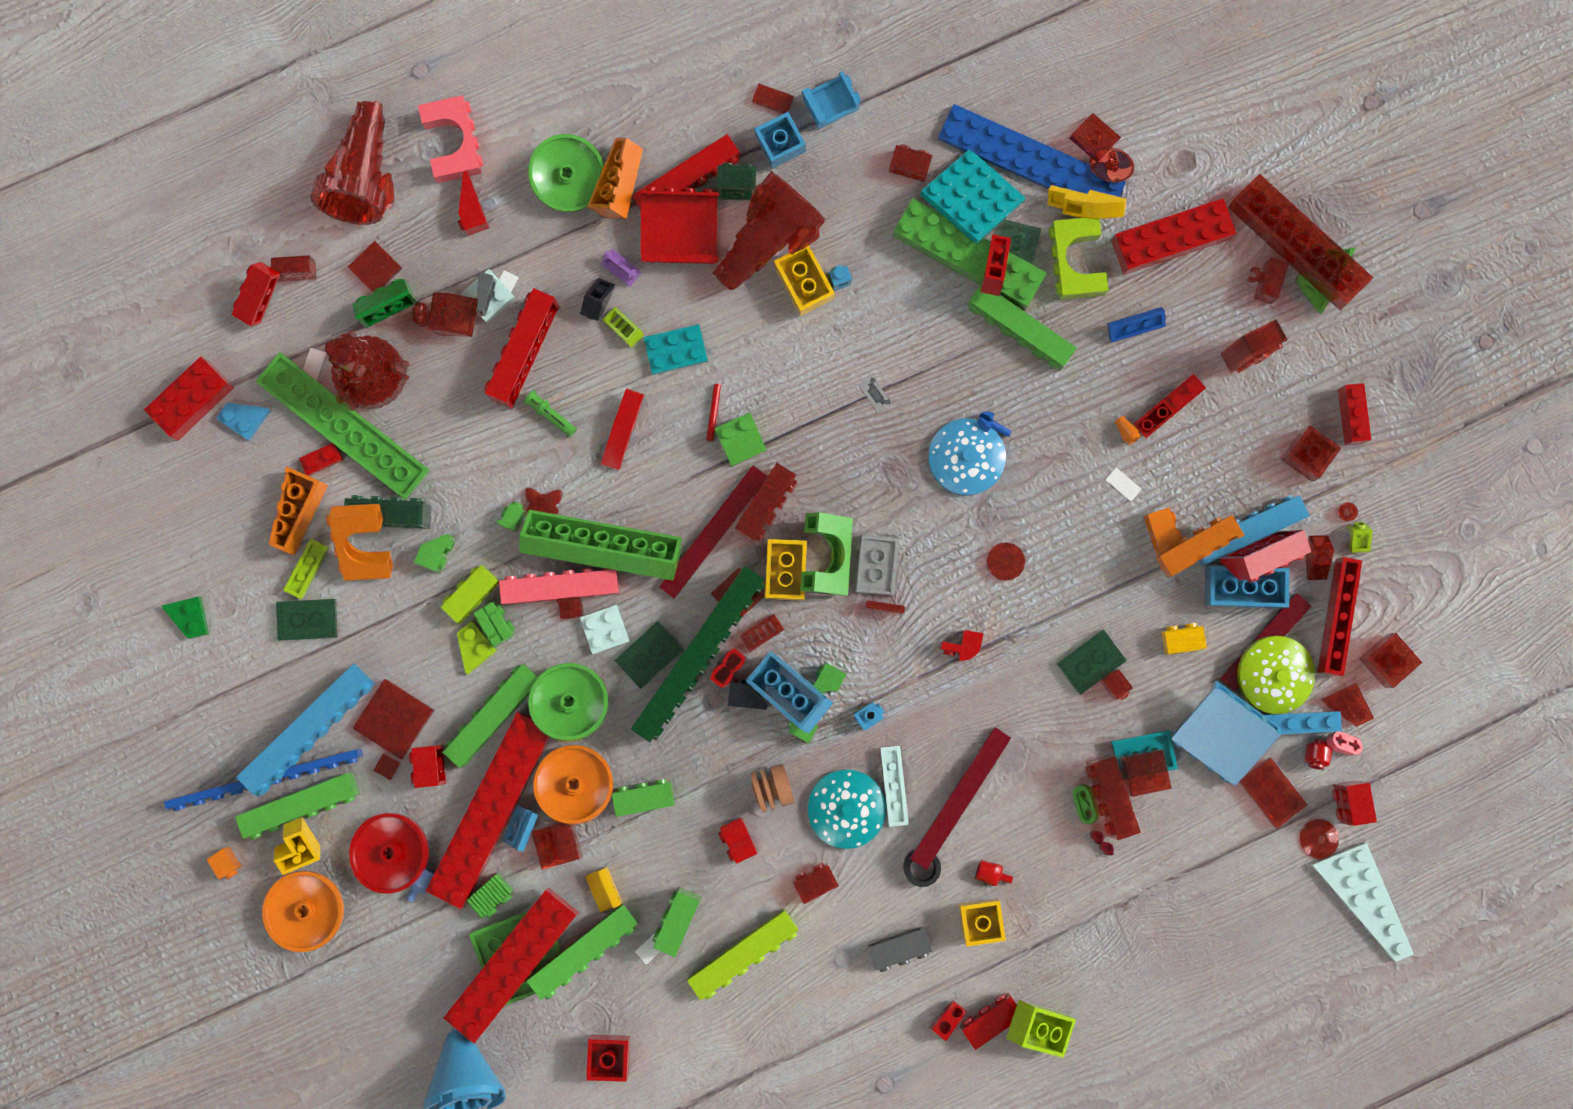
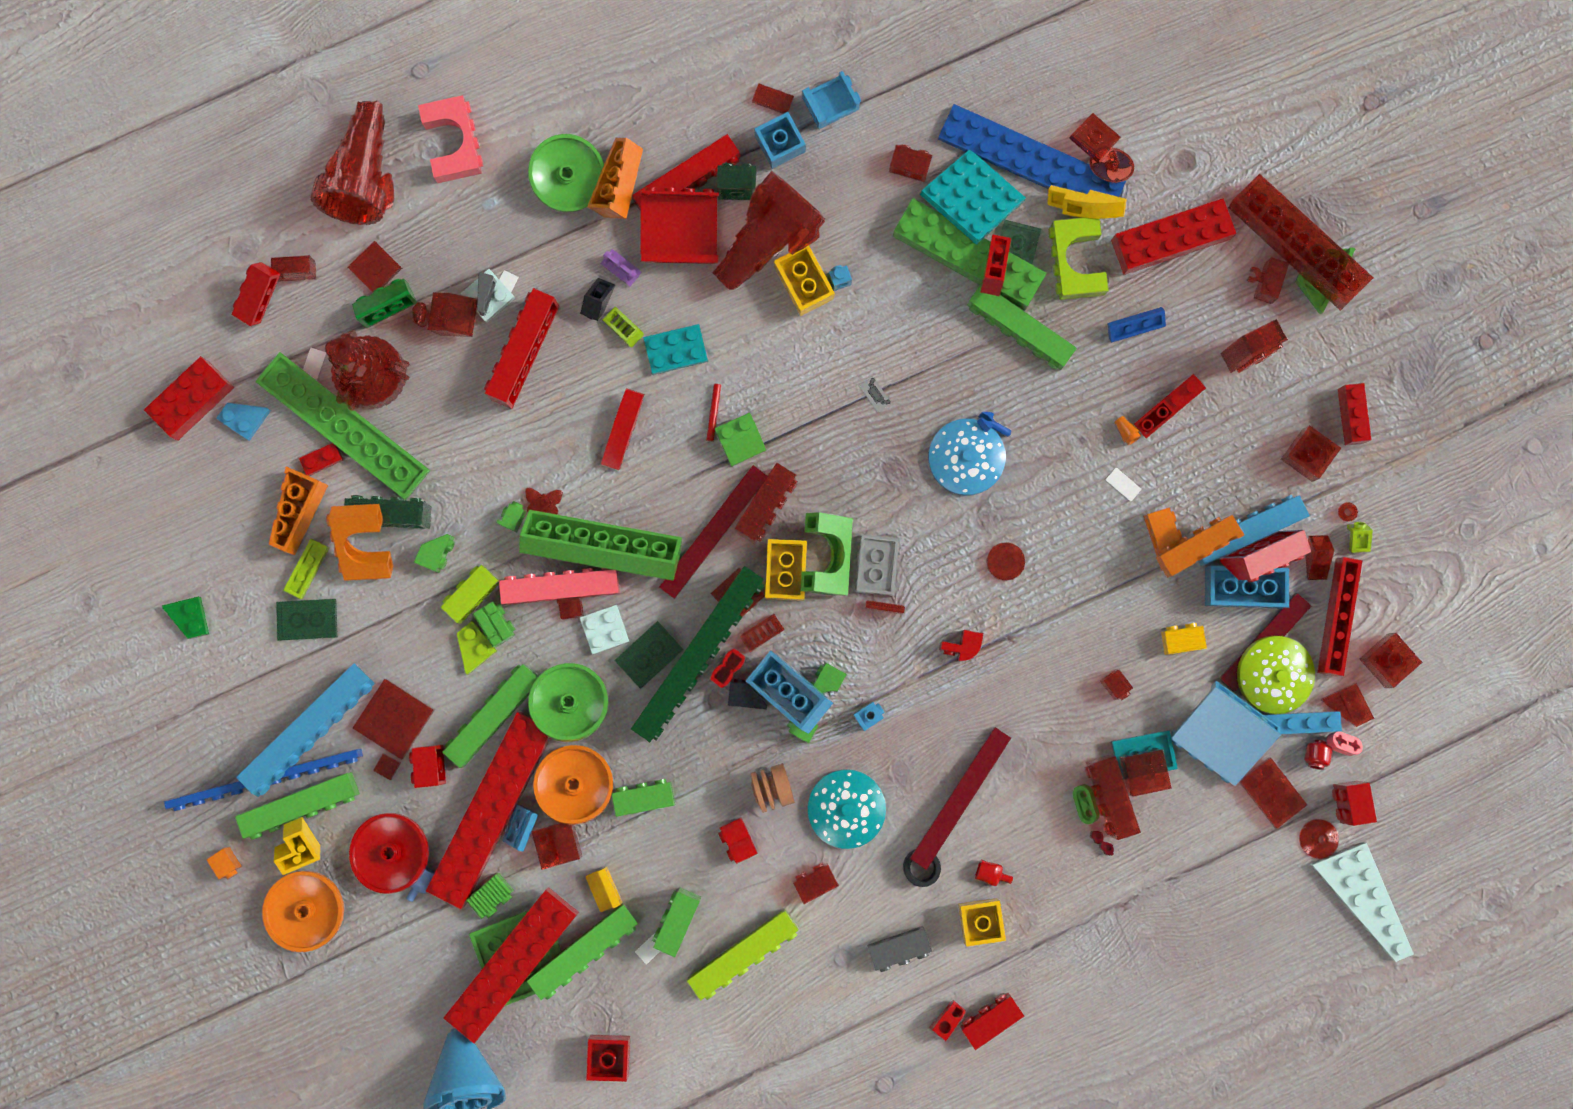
red slope [458,170,490,236] -> none
bright green pin [523,390,577,438] -> none
light aqua plate [880,746,909,827] -> none
lime brick [1006,1000,1076,1058] -> none
clear green tile [1056,629,1127,695] -> none

